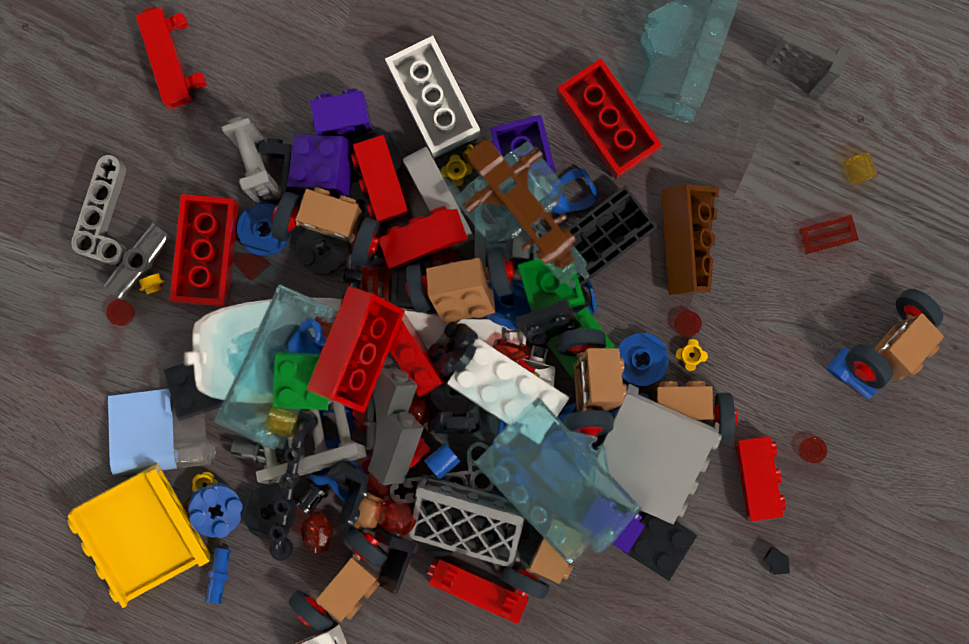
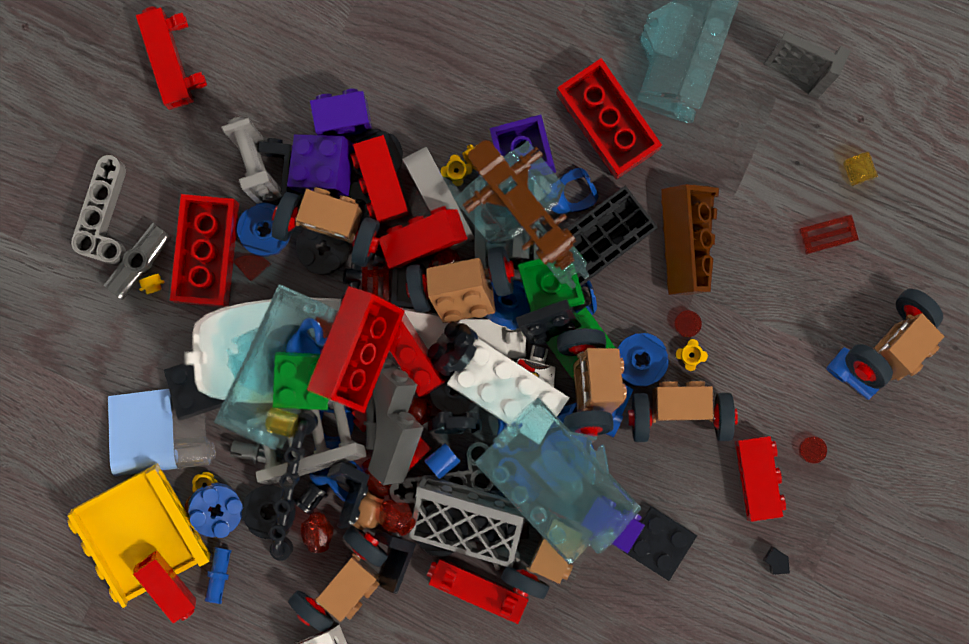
clear red tile [106,299,135,326] -> none
white brick [385,36,481,159] -> none
clear red tile [492,339,531,362] -> none
light grey panel [584,384,722,524] -> none
none -> red brick [133,550,196,624]

